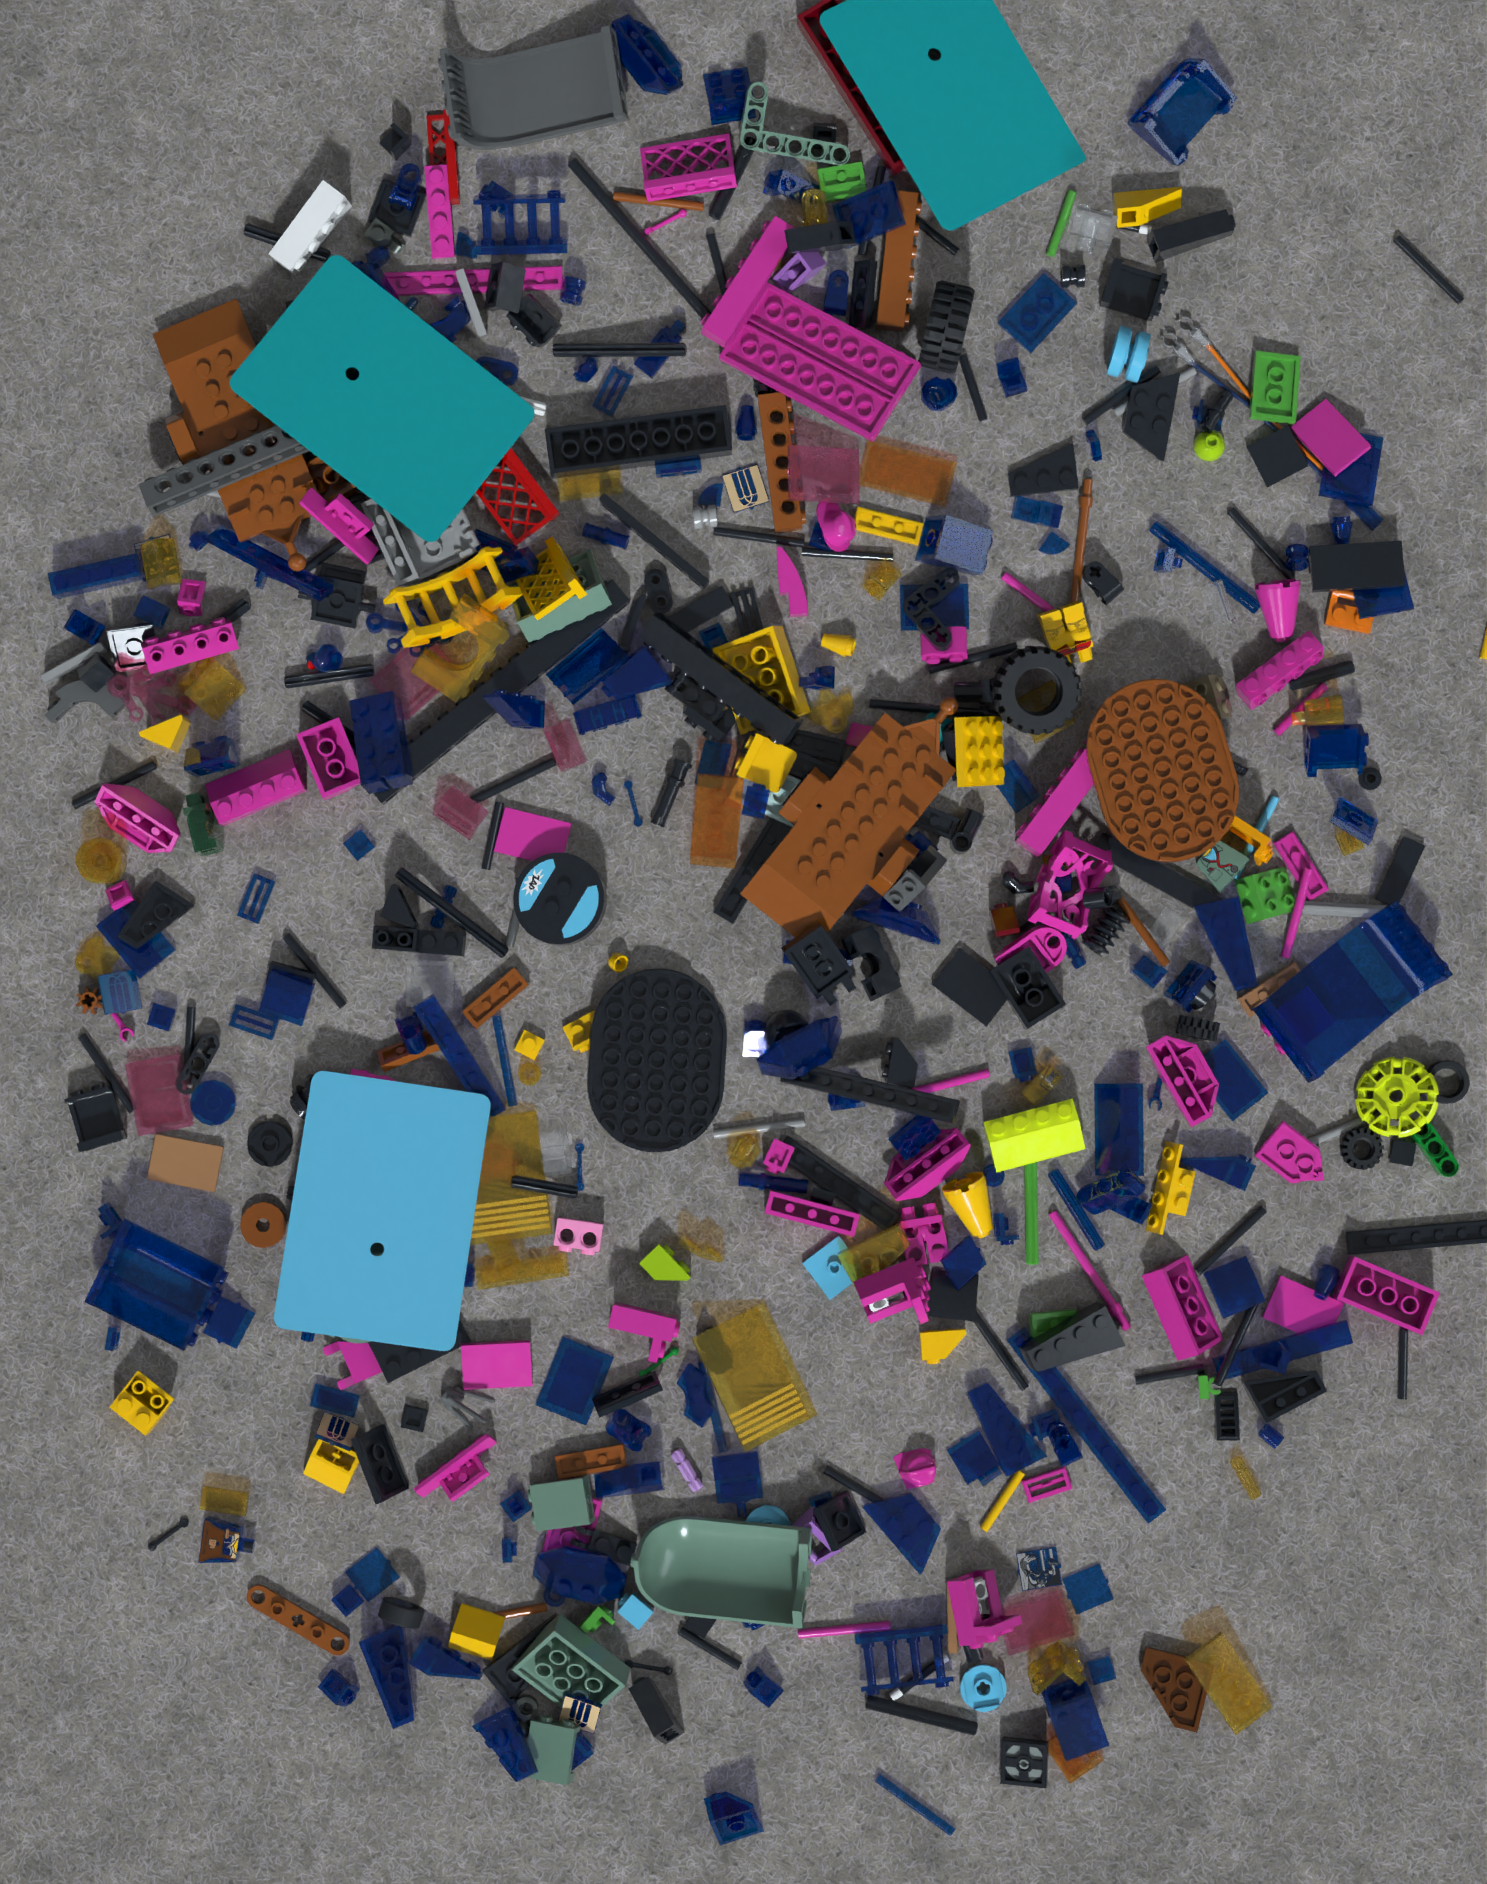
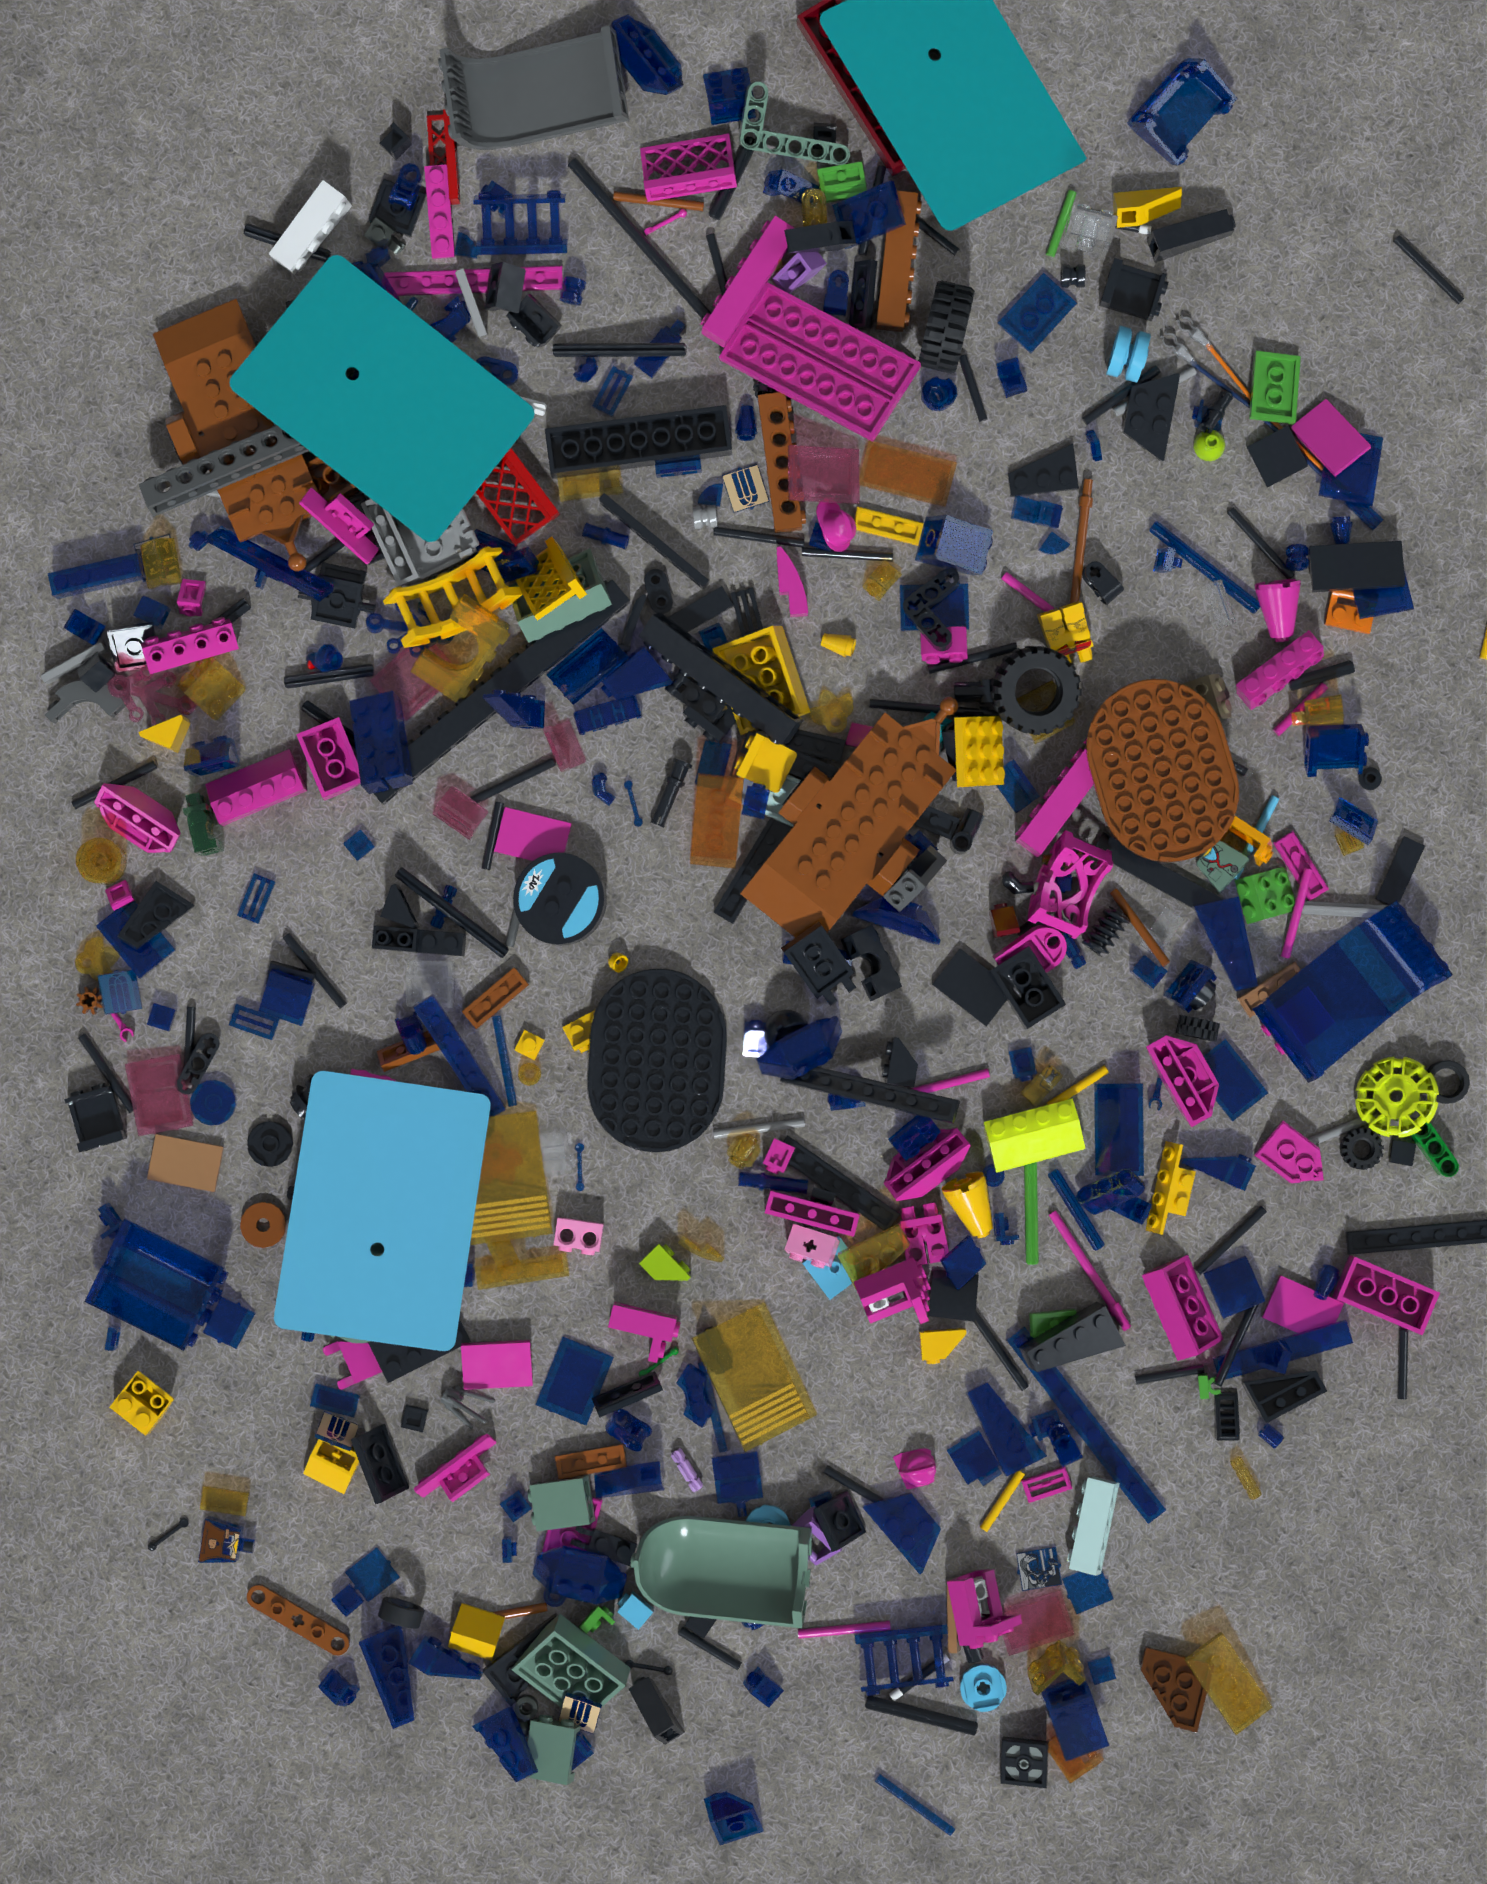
black axle [510,1175,578,1198] -> none
clear blue bracket [799,665,835,690] -> none
black piece [1083,885,1122,909] -> none
none -> bright pink brick [784,1224,840,1269]
none -> yellow bar [1047,1065,1109,1105]
none -> light aqua brick [1067,1476,1120,1576]

